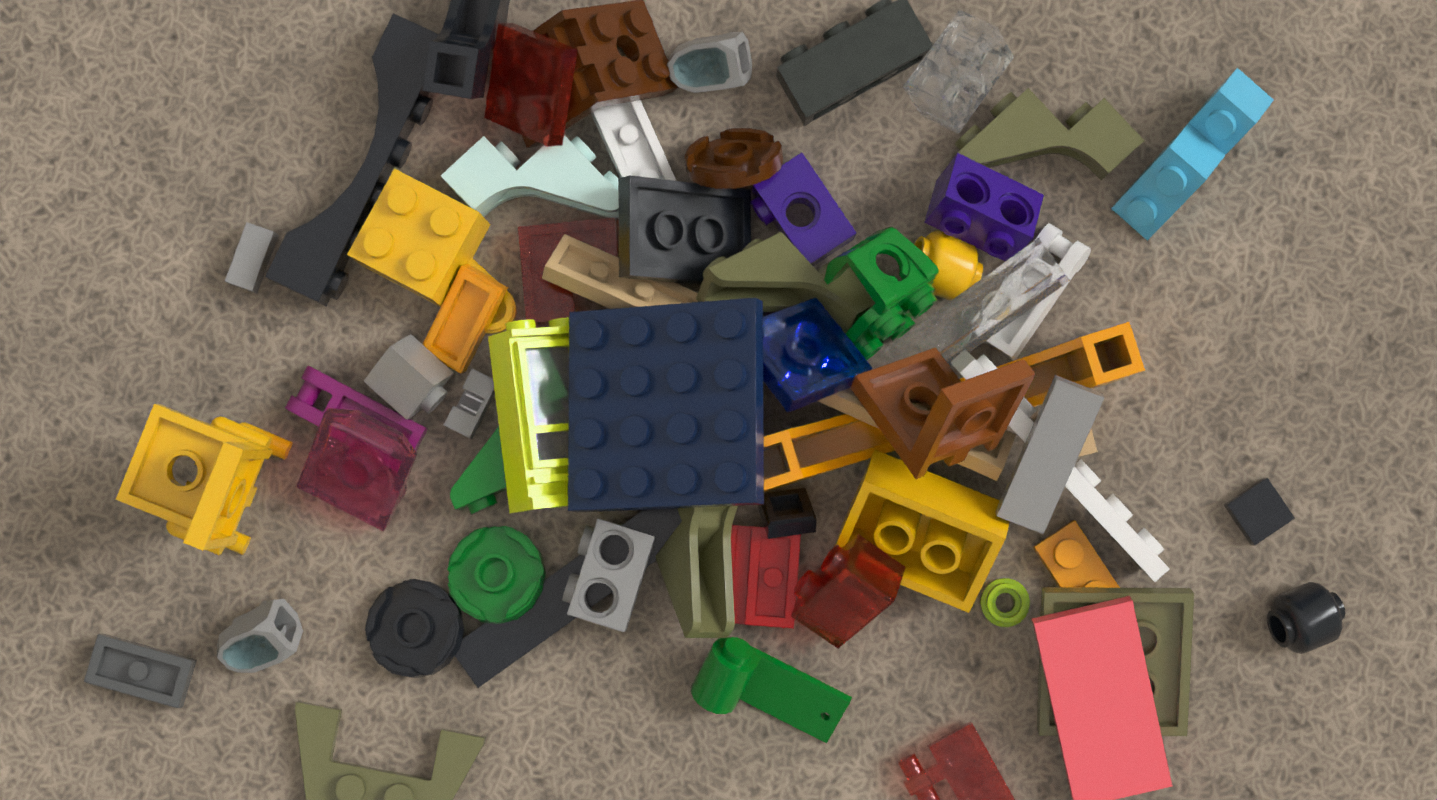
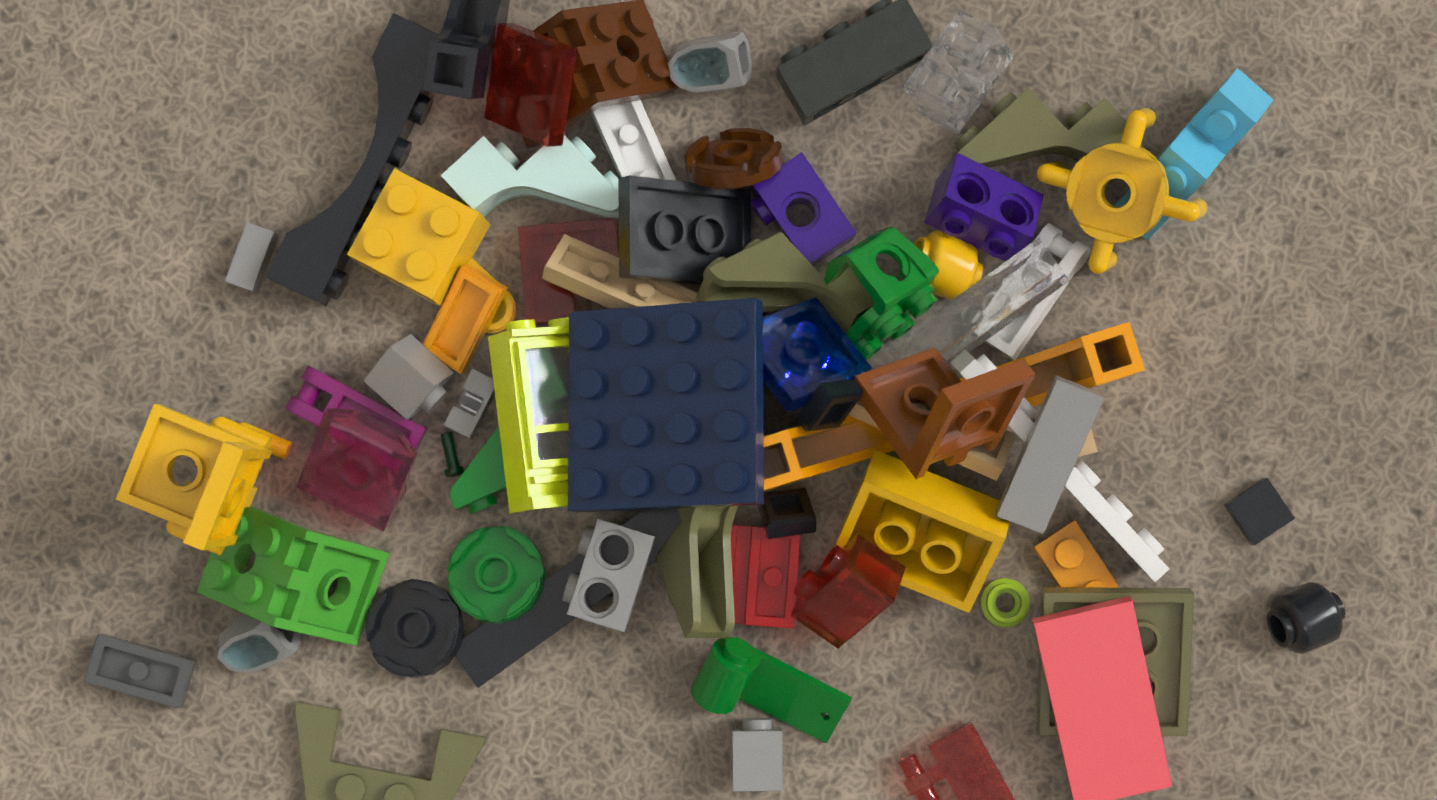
none -> bright green bracket [197,506,390,646]
none -> dark green piece [440,432,464,477]
none -> light grey brick [732,718,783,792]
none -> black tile [795,379,864,431]
none -> yellow plate [1037,108,1208,274]

